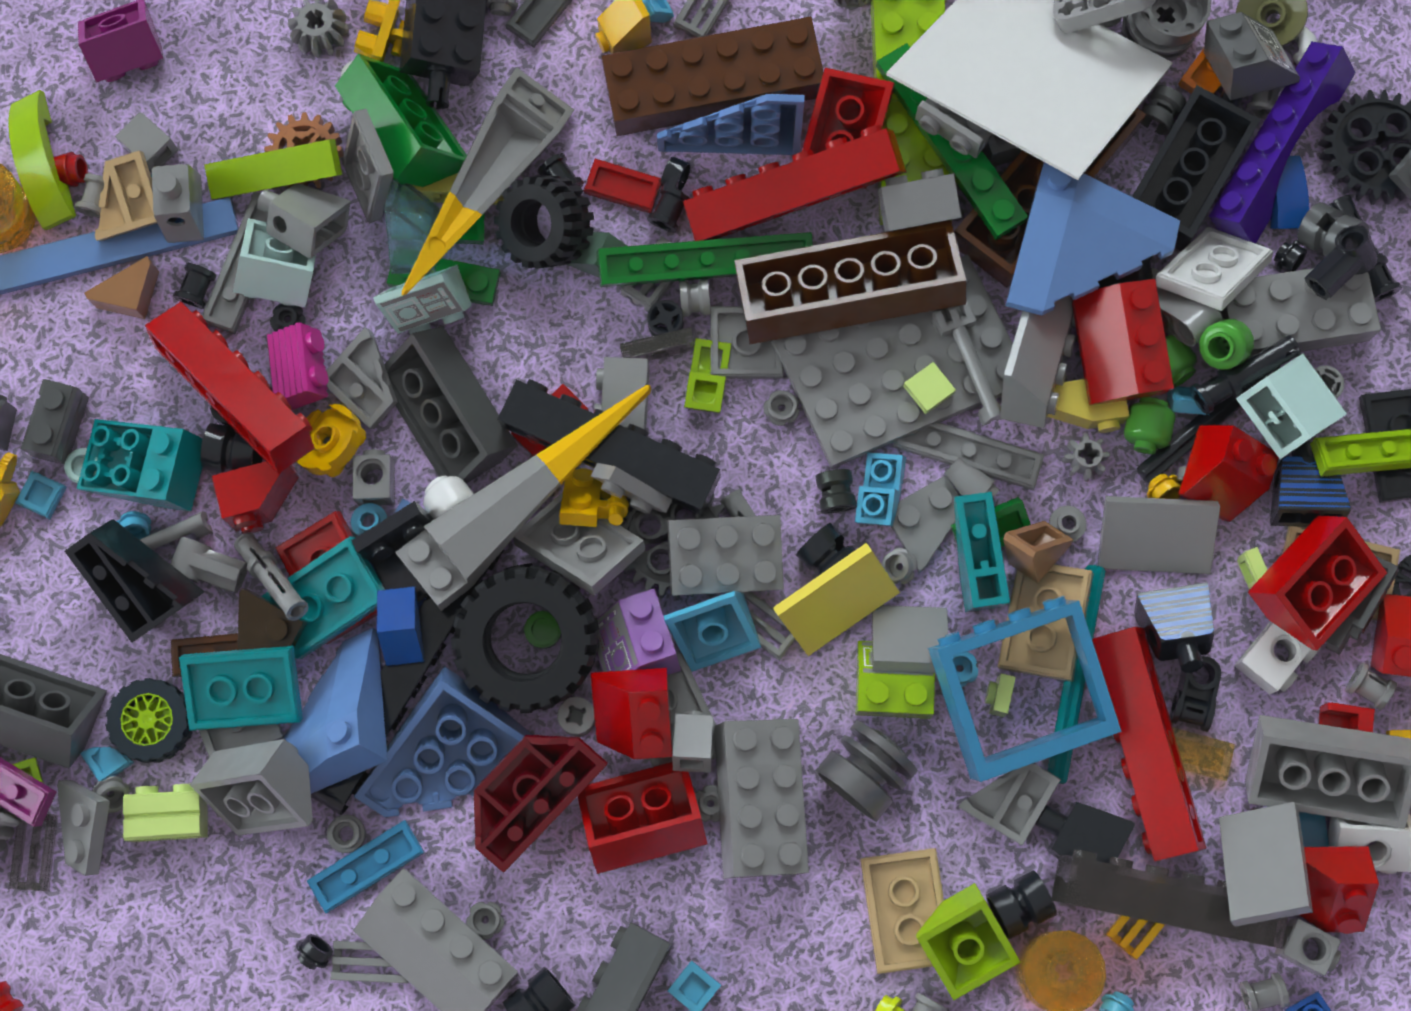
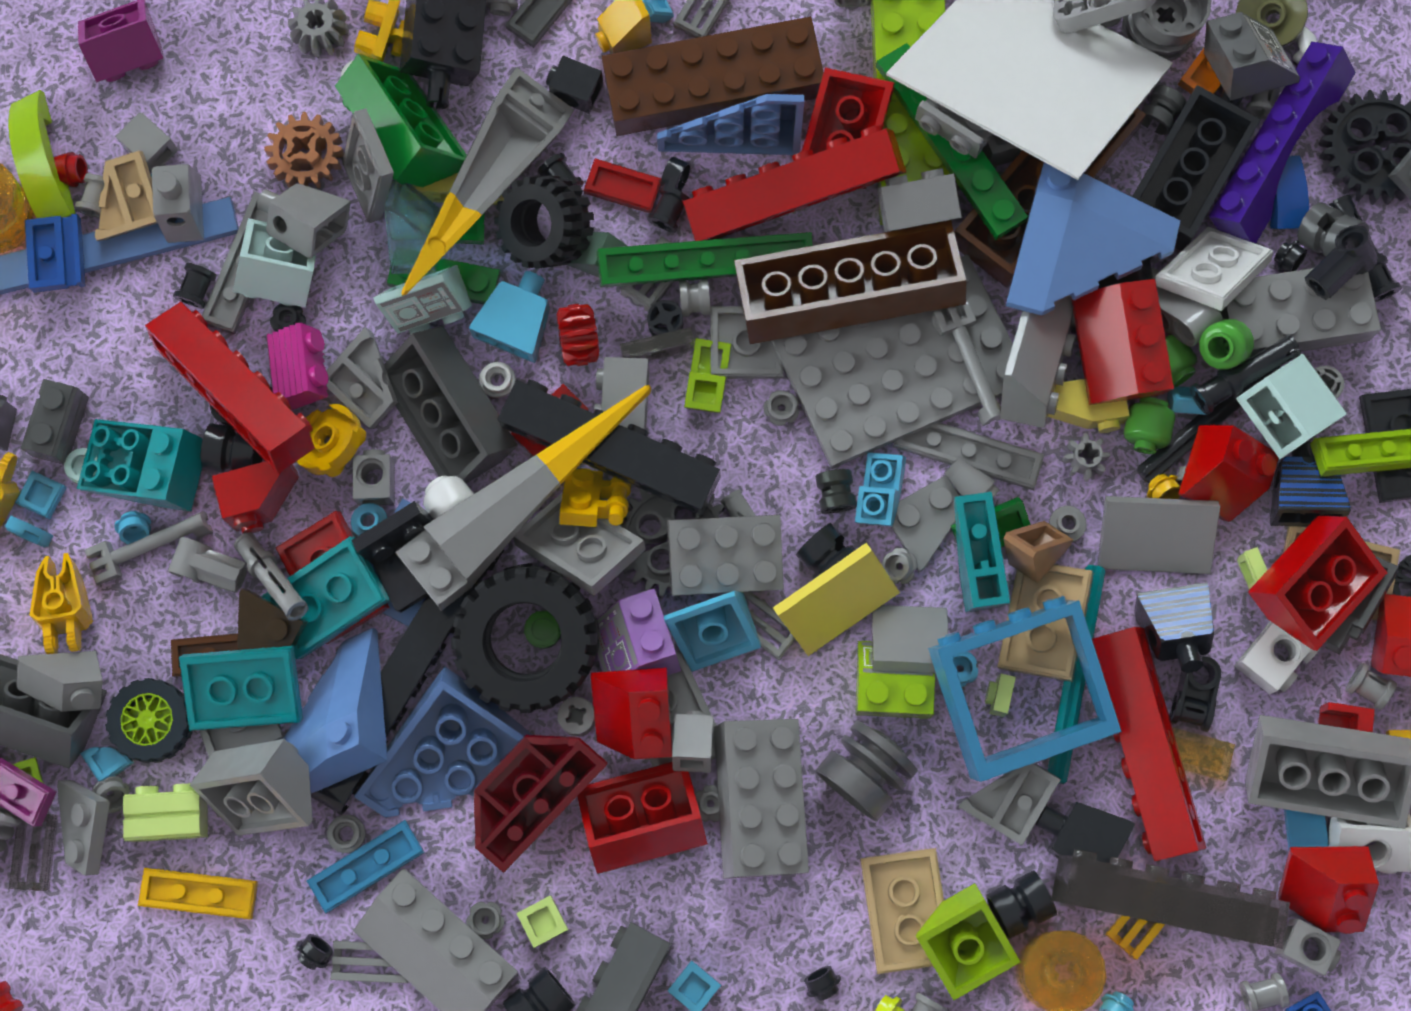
black wedge [64,519,205,643] -> none
medium nougat slope [84,256,159,319] -> none
lime tile [204,139,342,200] -> none
blue slope [377,586,425,666] -> none
light grey plate [591,463,673,514] -> none
yellowish green tile [903,362,956,414] -> none
light grey tile [1219,802,1313,927] -> none
none -> medium azure tile [5,515,53,548]
none -> light grey slope [17,651,103,712]
none -> blue plate [25,214,86,293]
none -> yellow hinge [29,553,93,654]
none -> yellow tile [138,868,258,919]
none -> medium azure torso [469,271,550,363]
none -> white plate [479,362,516,398]
none -> yellowish green plate [516,895,569,948]
none -> black brick [546,56,604,114]
none -> red gear [556,303,600,366]
none -> black plate [804,966,841,1001]

